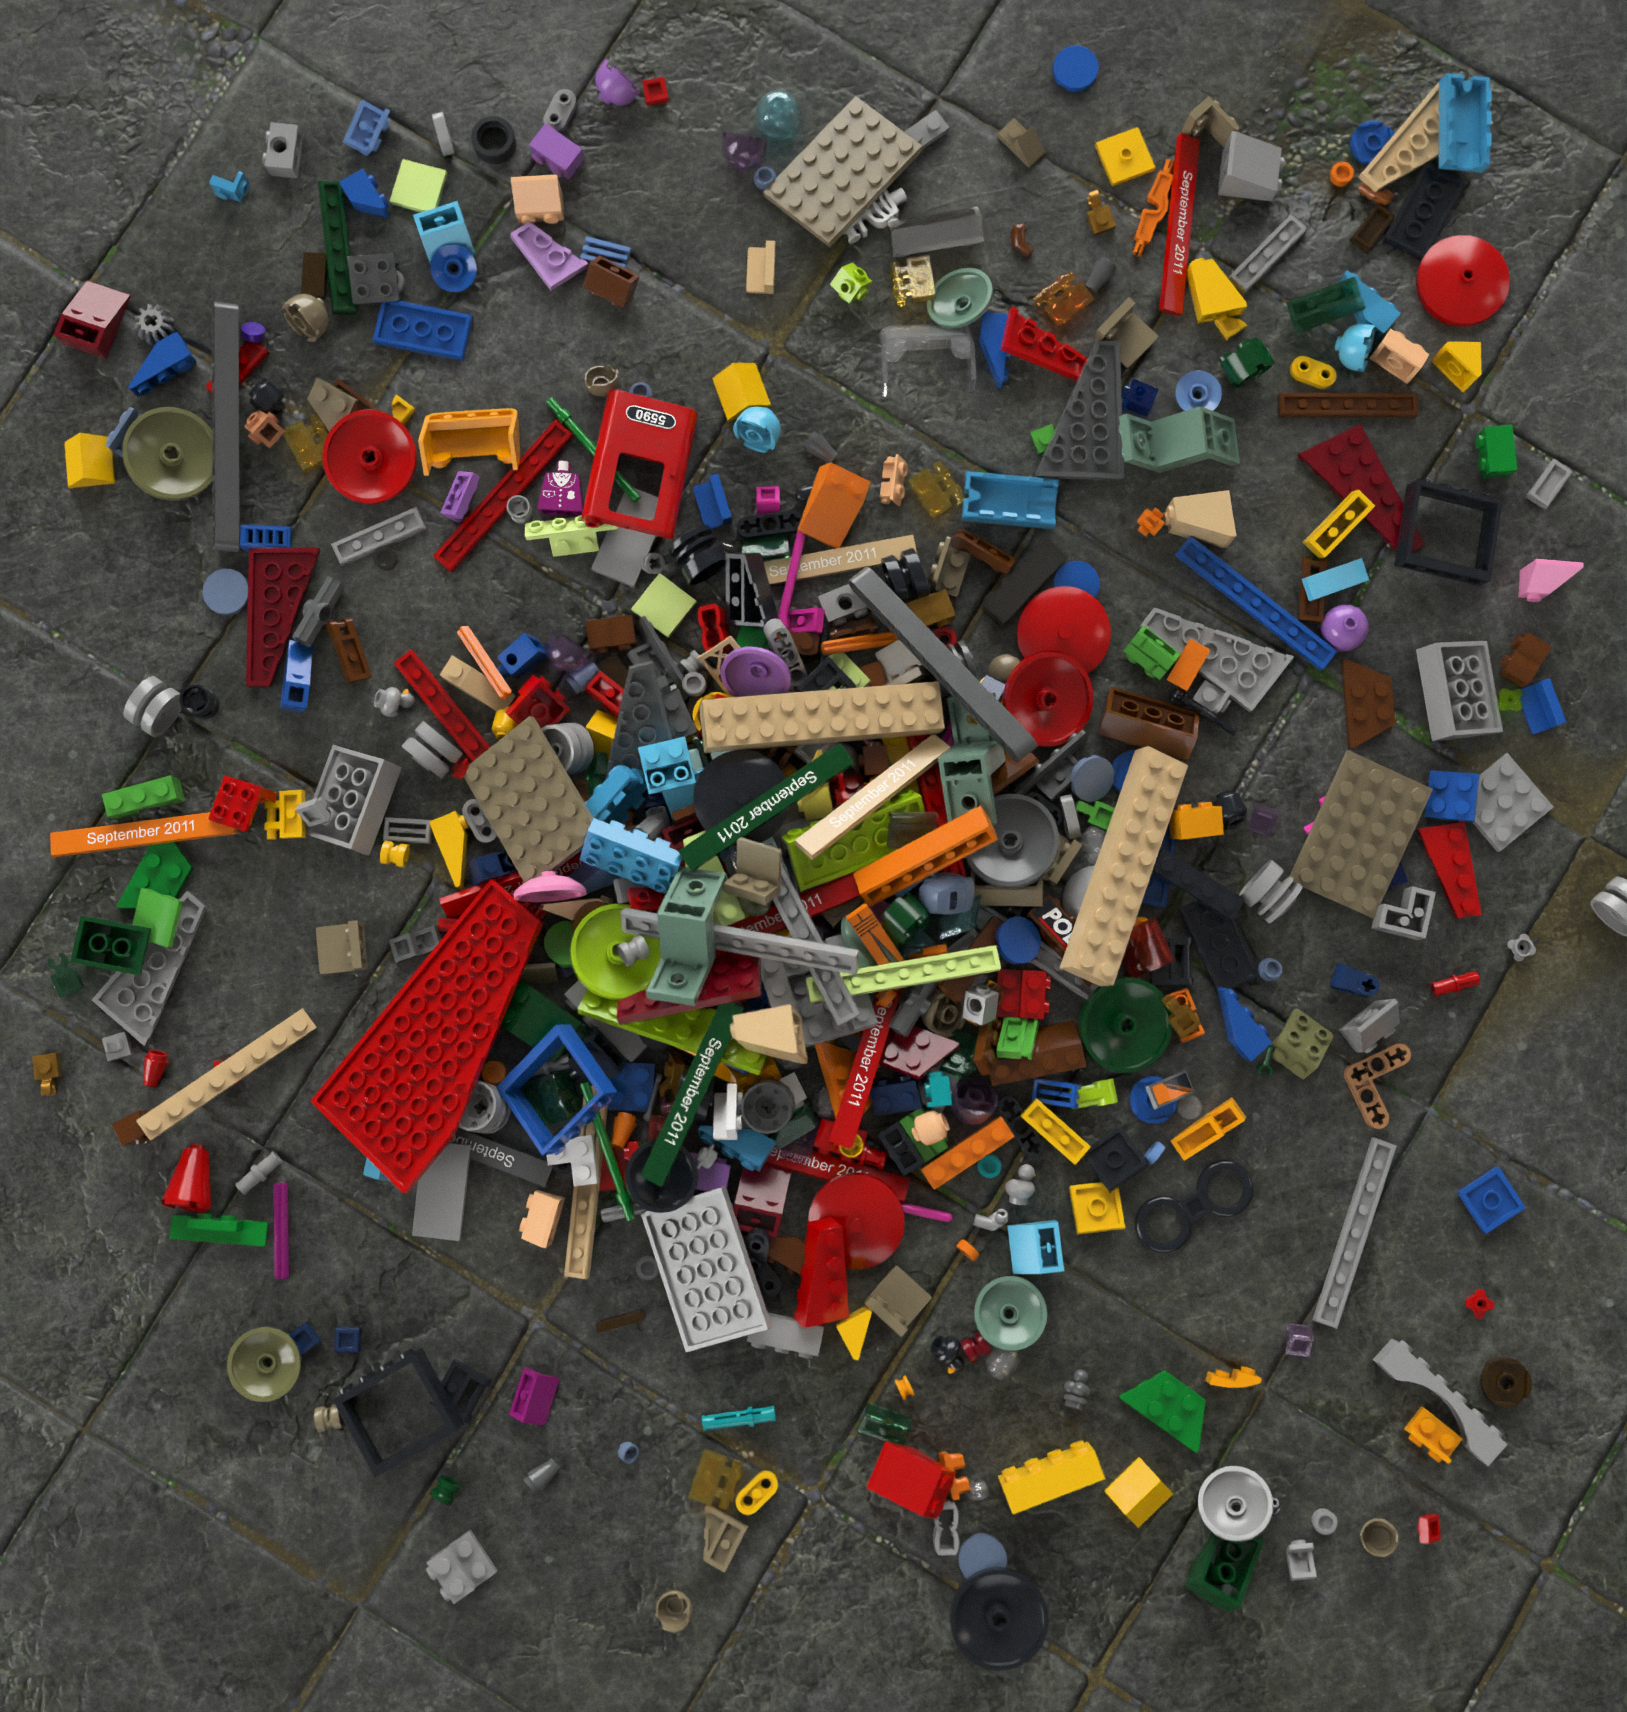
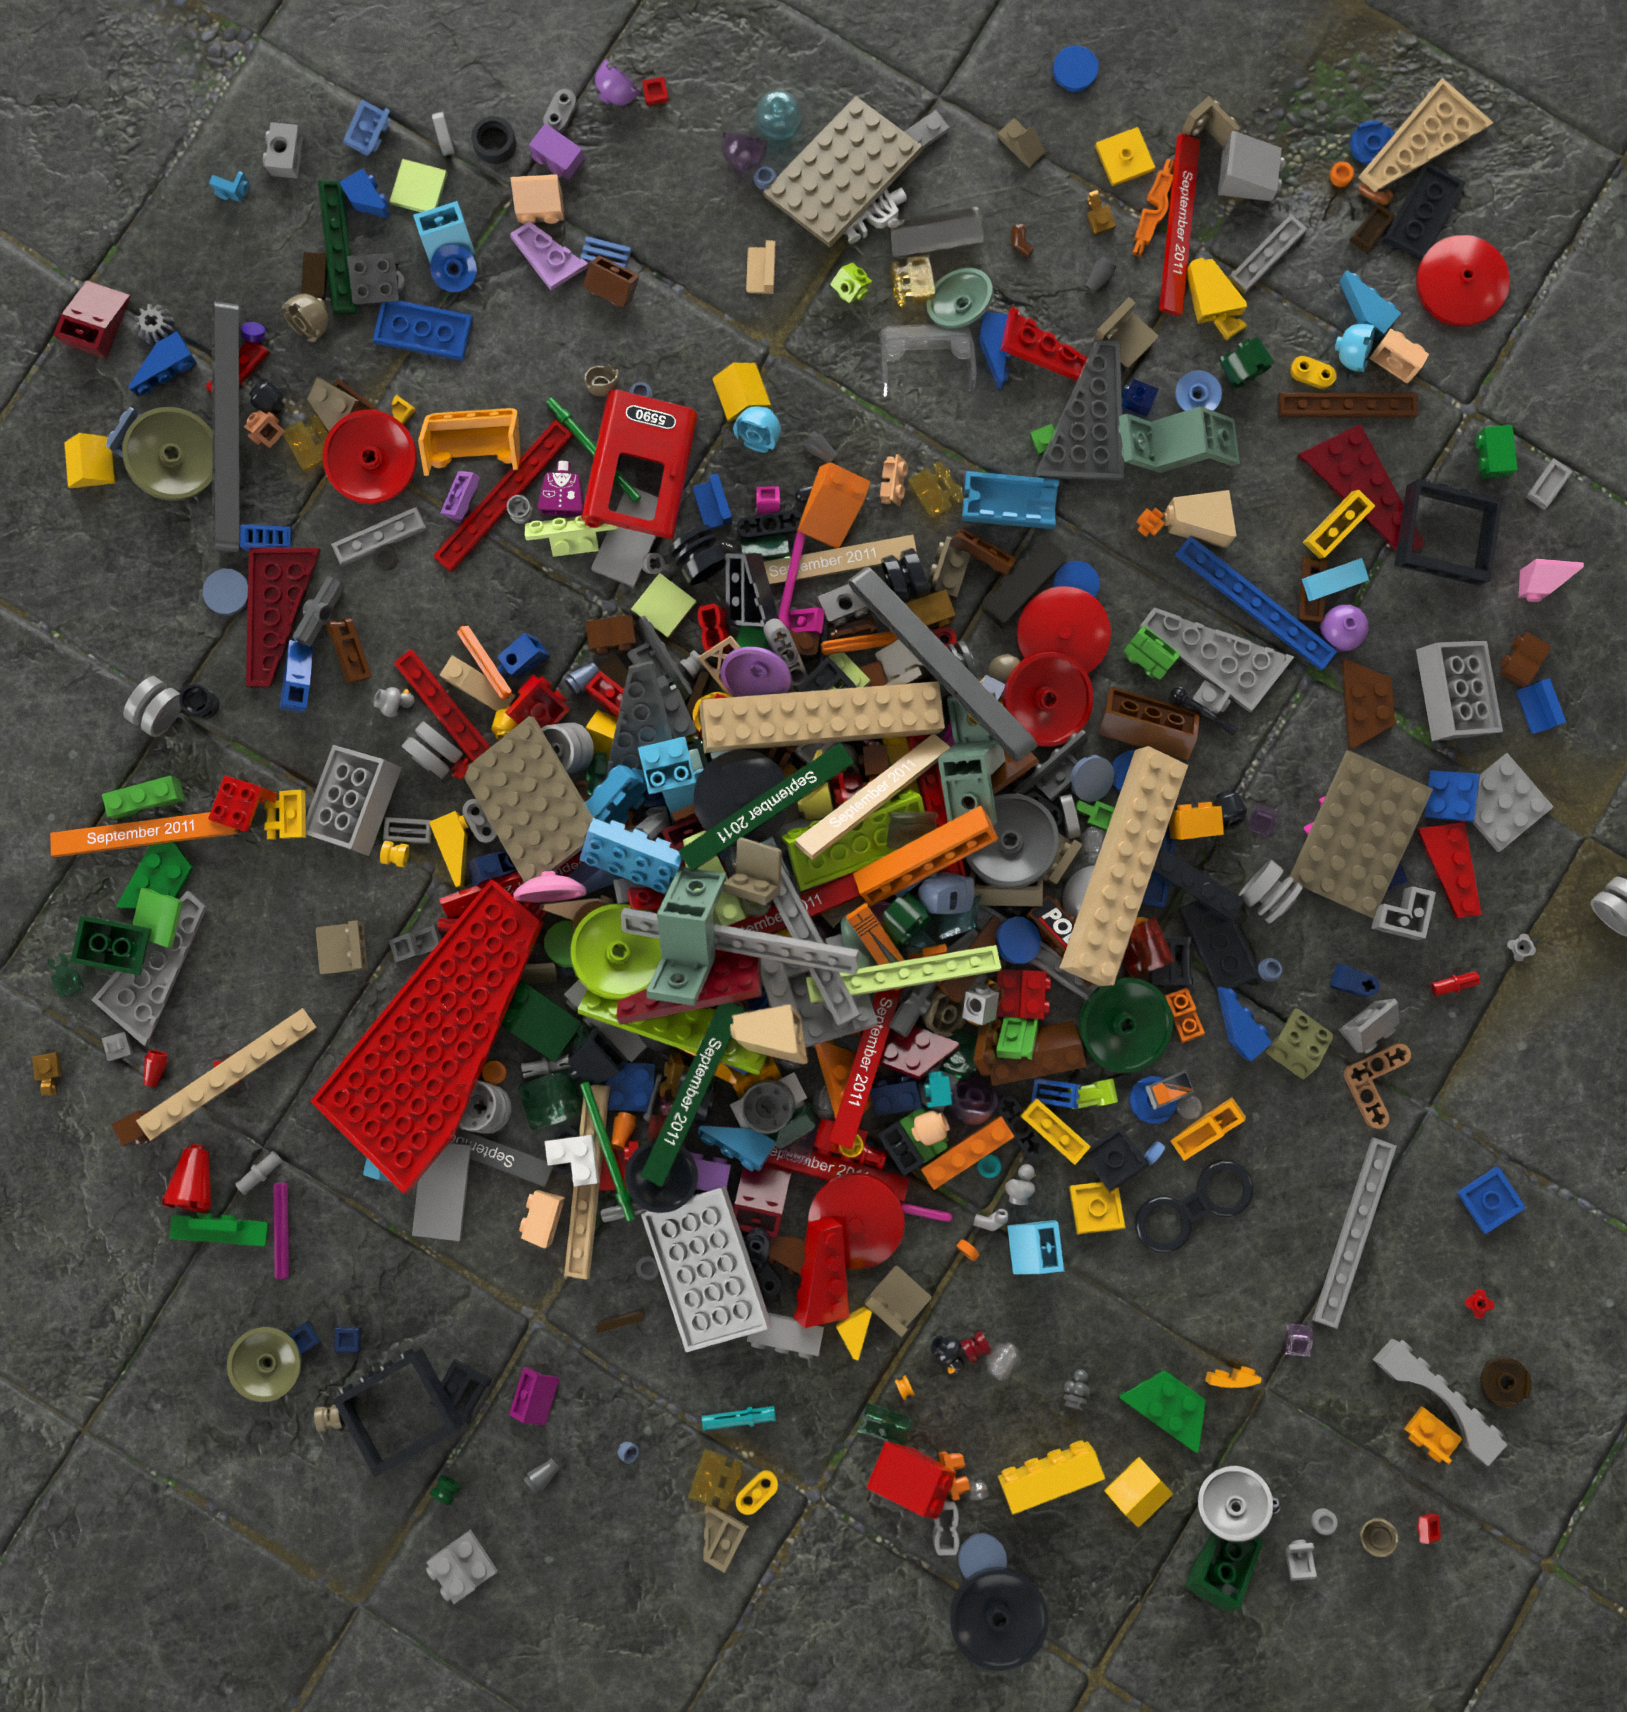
light grey tile [295,797,331,827] -> none
blue window [496,1024,618,1156] -> none
clear purple cylinder [545,630,593,674] -> none
light grey wheel [617,935,650,967] -> none
dark tan hair [656,1590,693,1633] -> none
light grey tile [682,672,706,697] -> none
light grey plate [696,1143,718,1169] -> none
white bracket [713,1083,743,1140] -> none
orange plate [876,989,897,1008] -> none
sand green dish [974,1276,1047,1351] -> none
clear orange plate [1033,271,1094,328] -> none
pearl gold plate [1162,994,1201,1038] -> none
orange tile [1166,639,1211,691] -> none
dark green hand [1256,1045,1273,1077] -> none
clear green brick [1287,276,1366,334] -> none
yellow slope [1431,342,1482,393] -> none
dark azure piece [1439,73,1492,173] -> none
clear neon green plate [1498,688,1522,712] -> none

